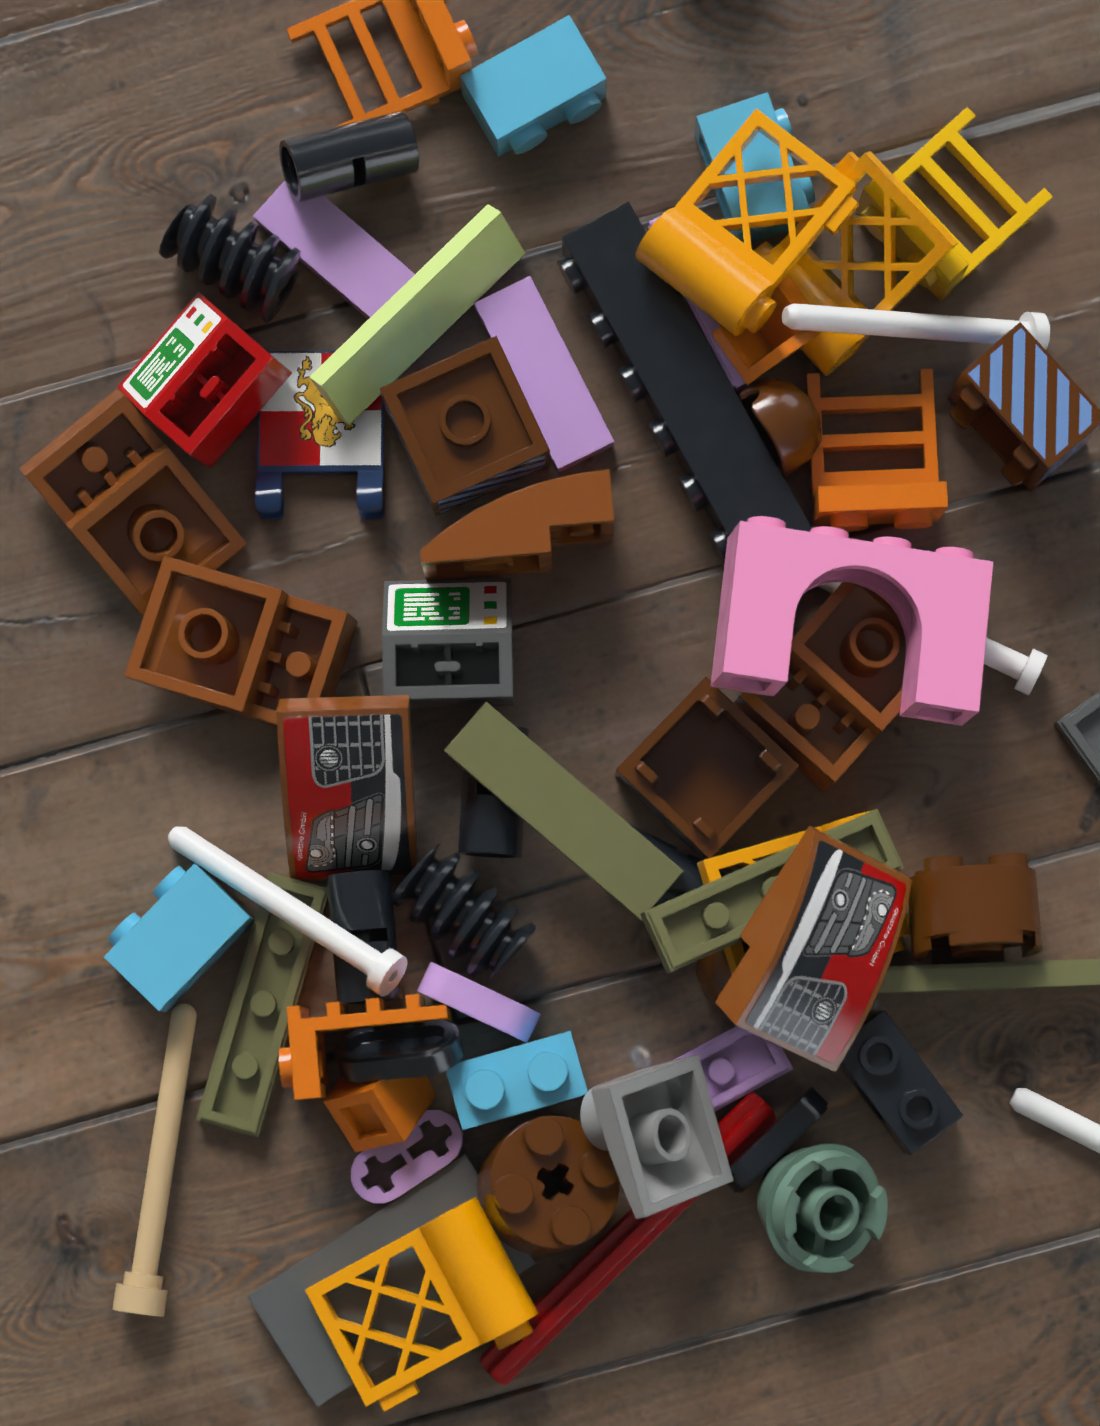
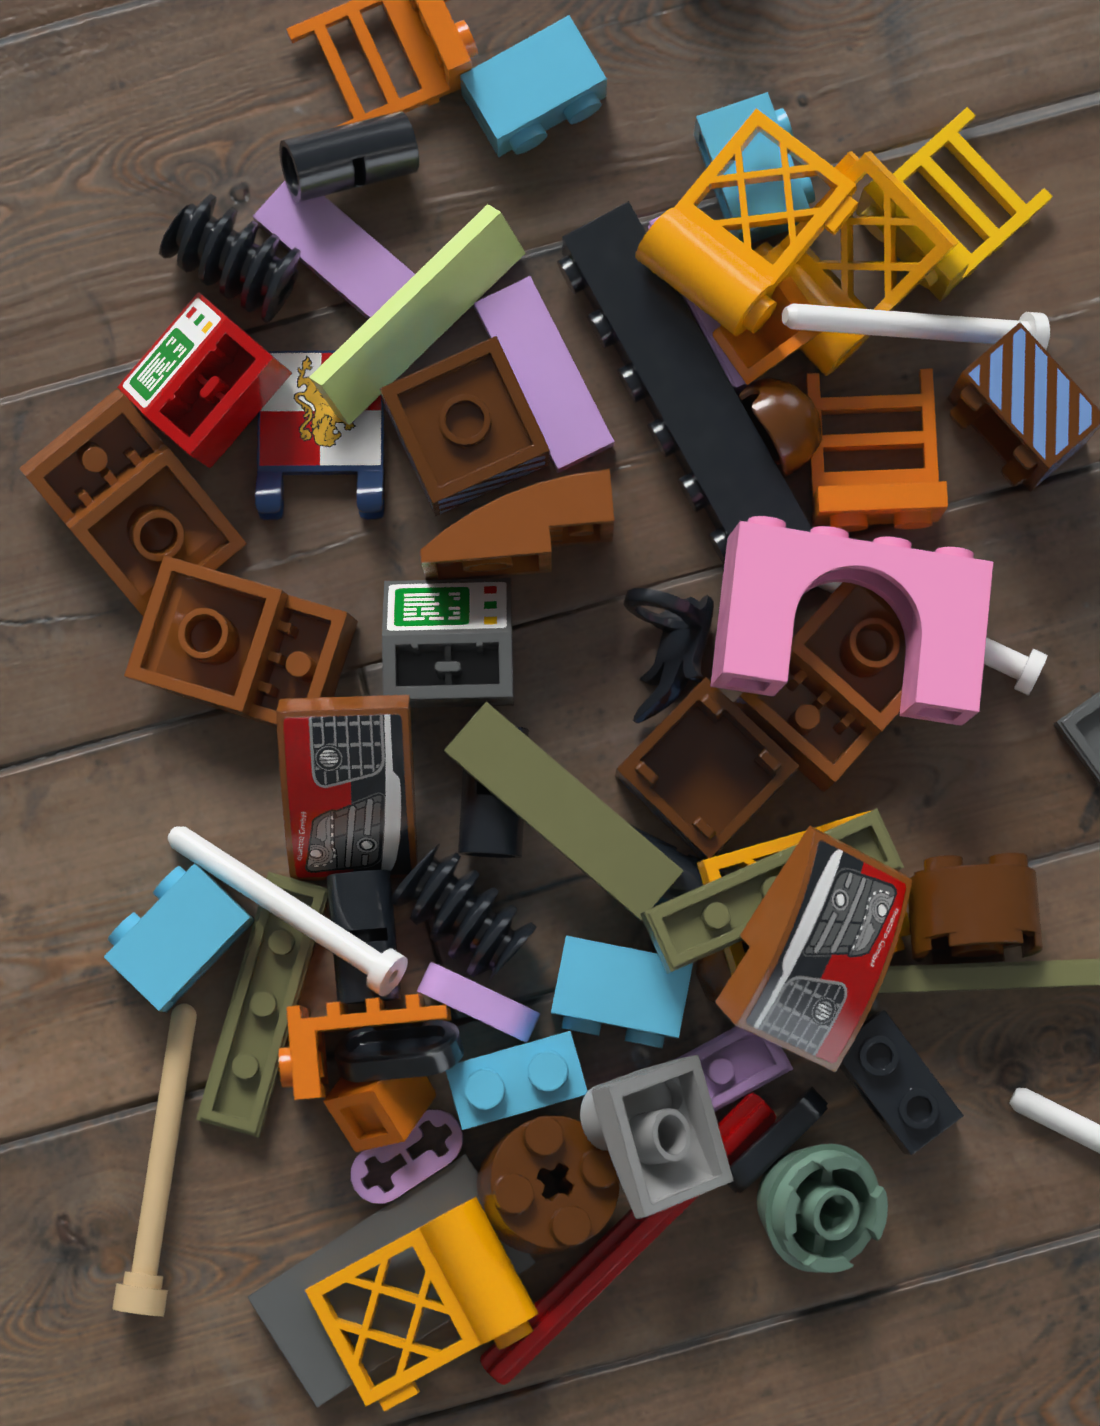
none -> medium azure brick [551,936,693,1048]
none -> black piece [624,588,714,724]

